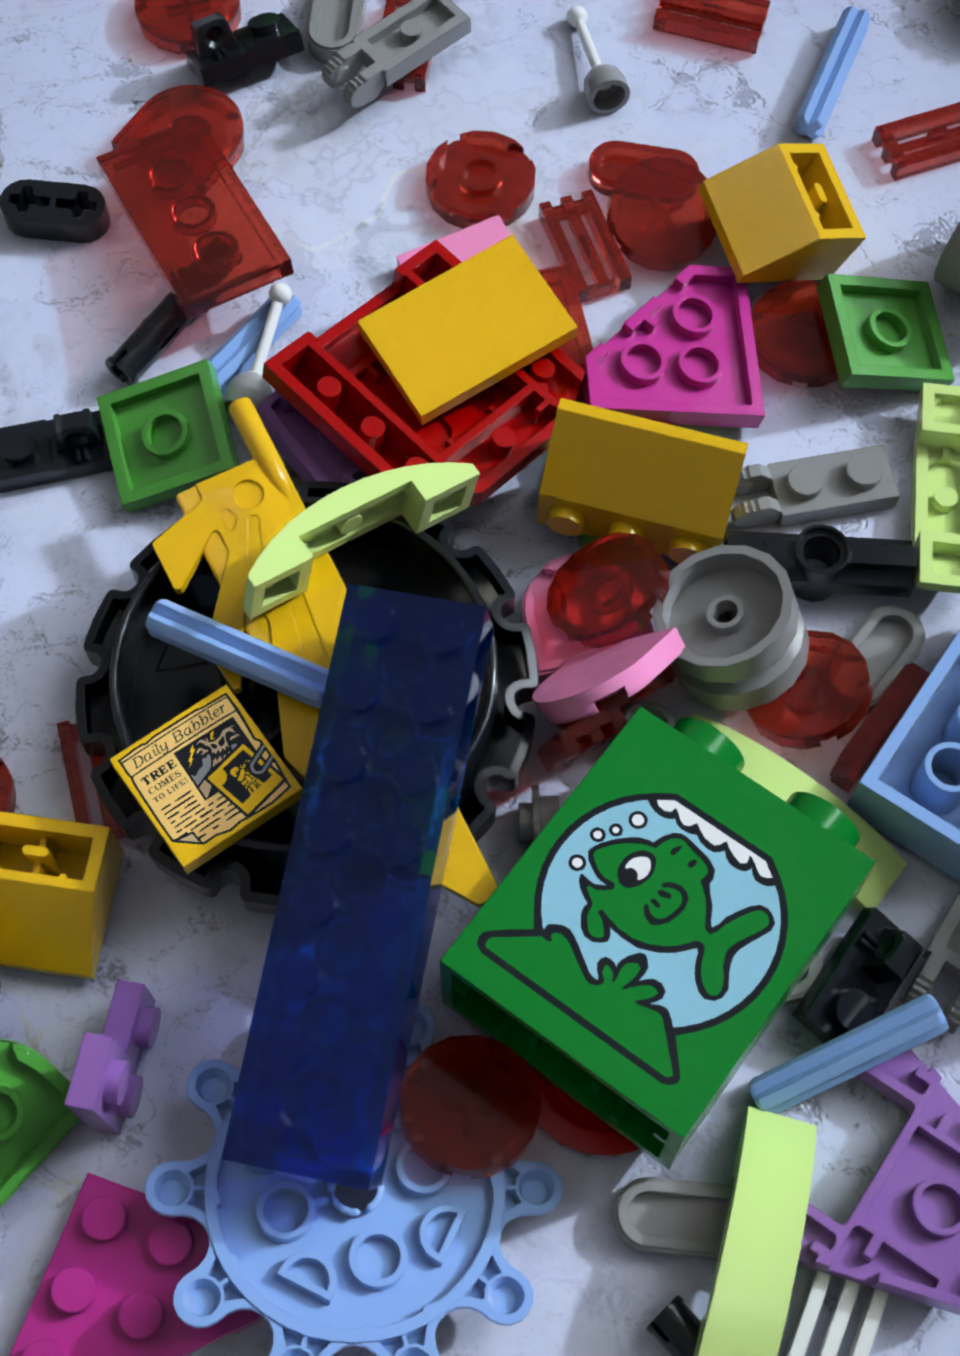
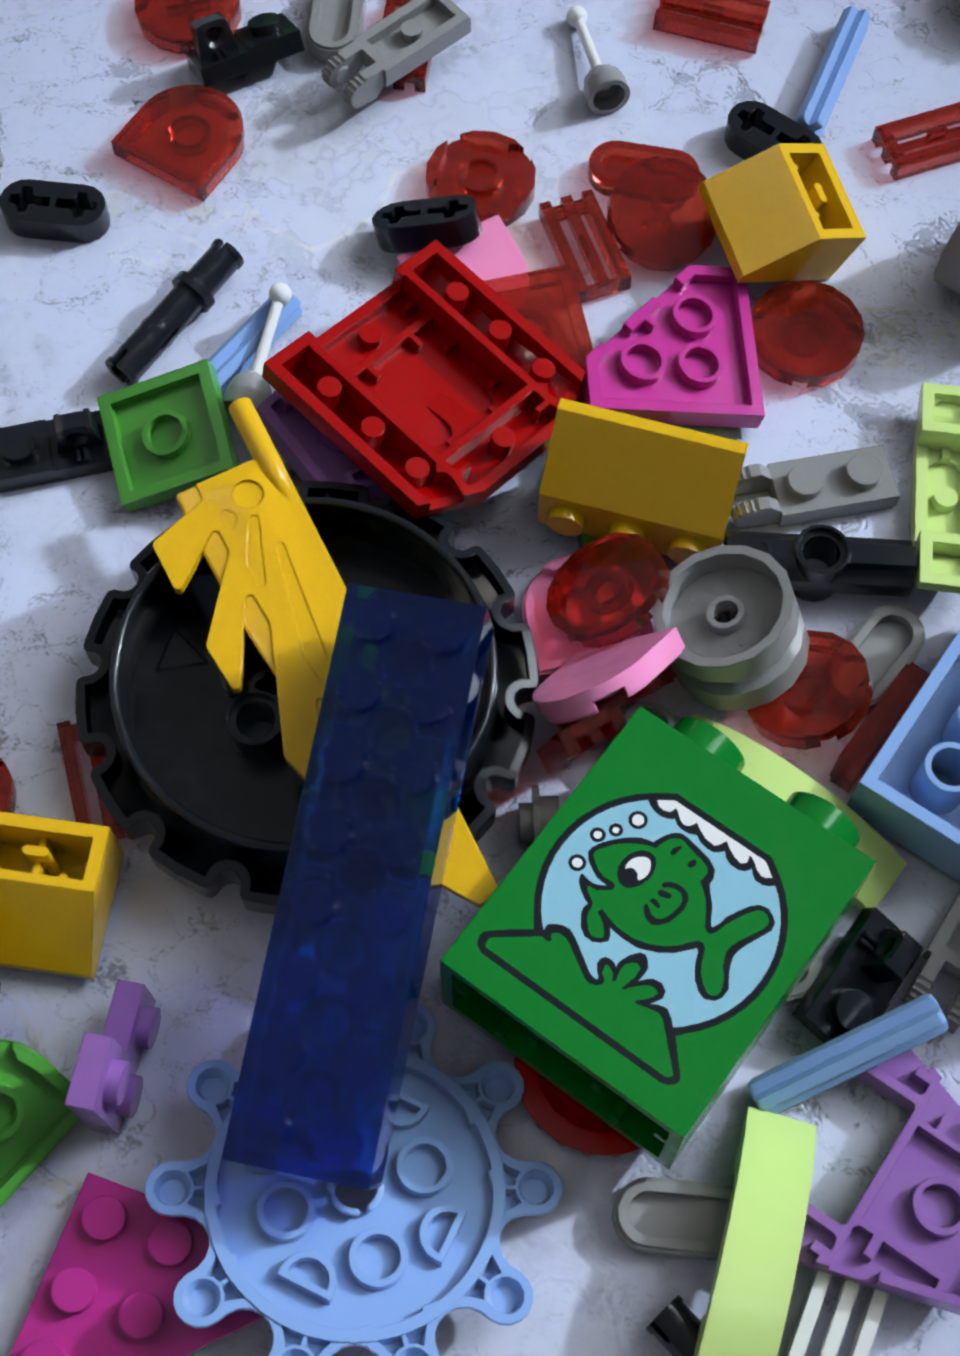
clear red tile [96,116,294,319] -> none
tile [109,684,305,875] -> none
light blue axle [145,599,336,708] -> none
yellowish green slope [243,462,480,619] -> none
yellow tile [357,234,578,425] -> none
clear red tile [399,1035,542,1178] -> none
bright green tile [816,274,955,391] -> none
none -> black beam [372,195,482,253]
none -> black beam [725,101,822,160]

